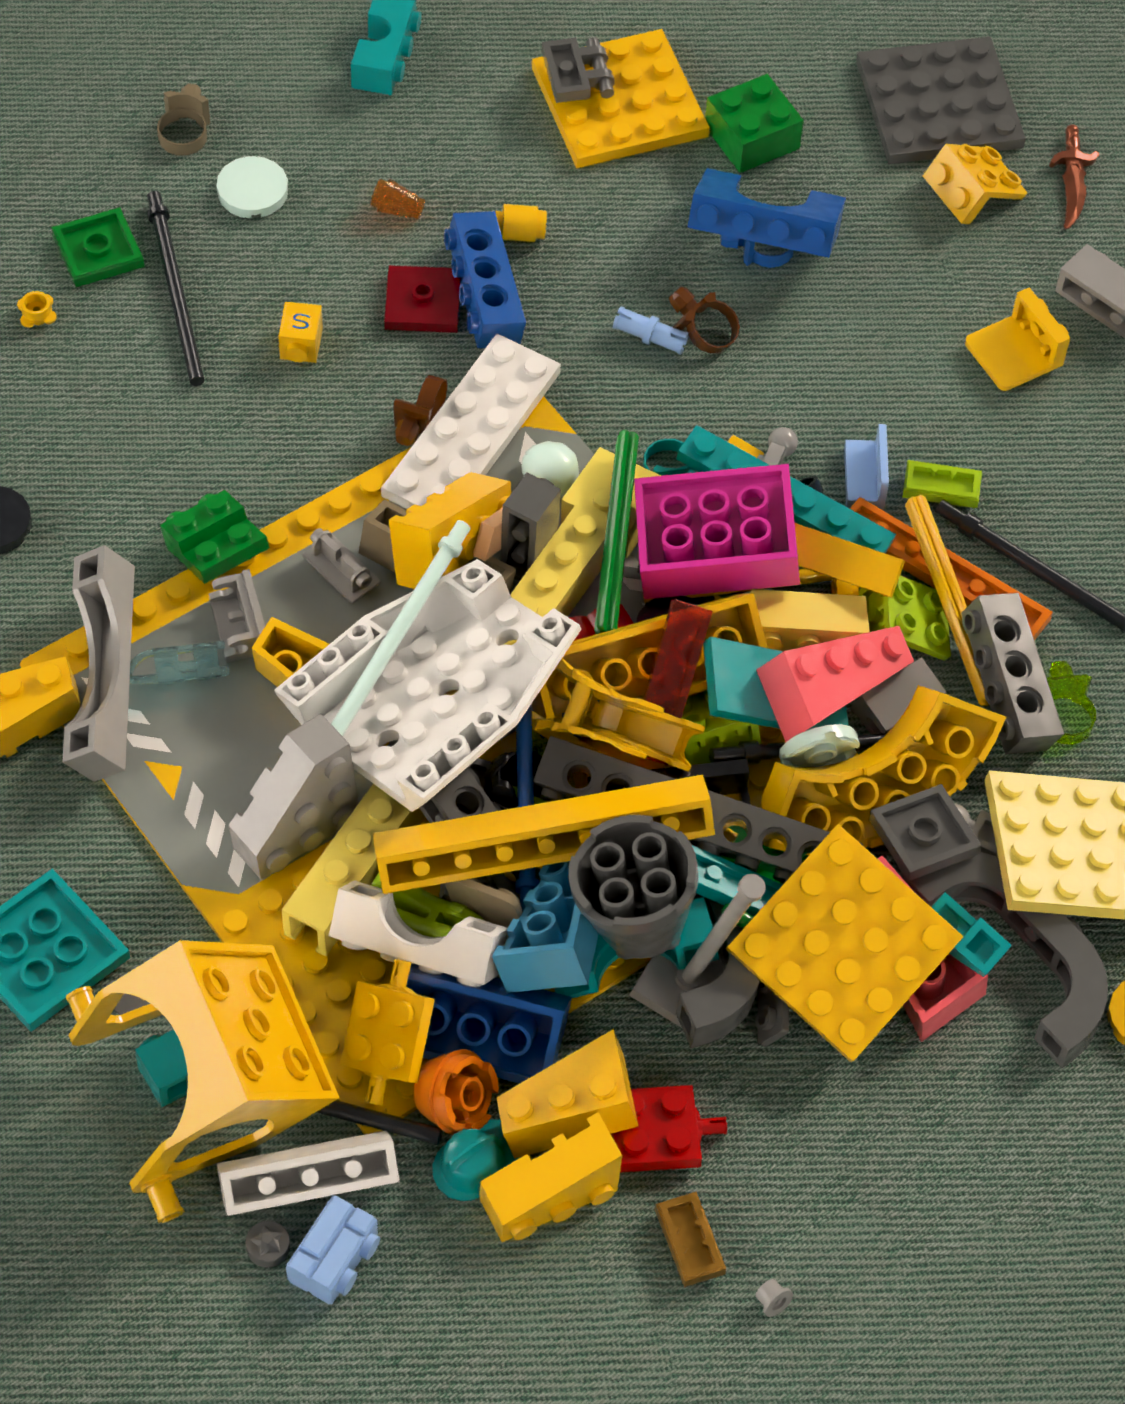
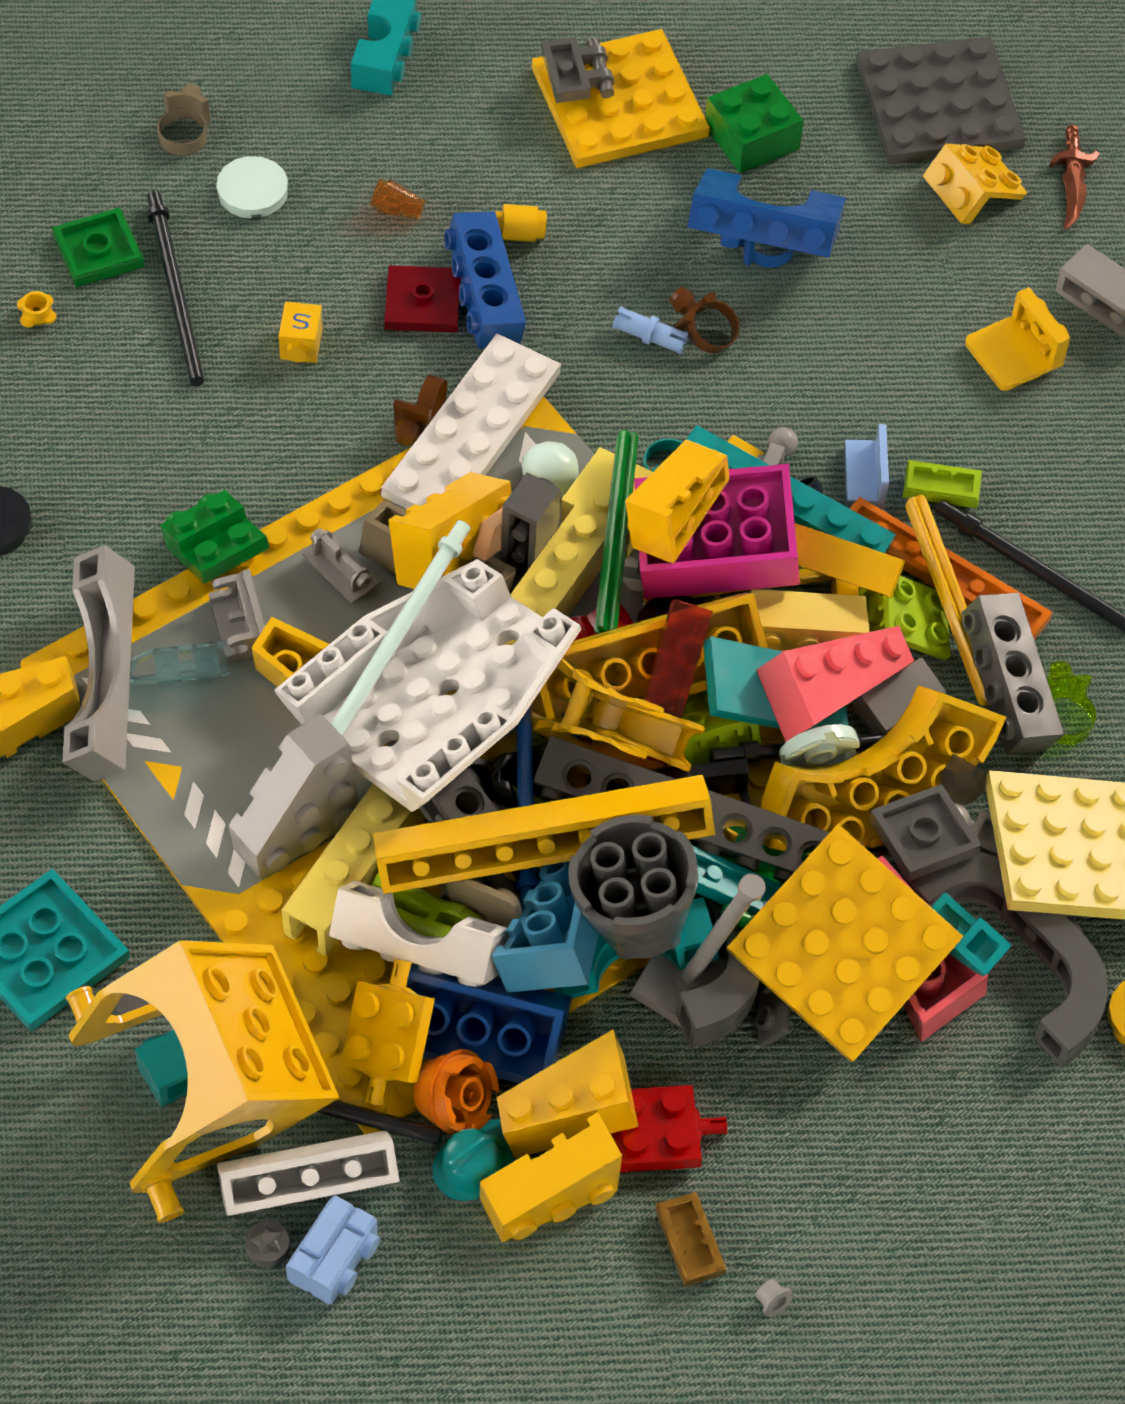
none -> yellow wedge [625,440,730,564]
none -> clear smoke piece [940,753,987,806]

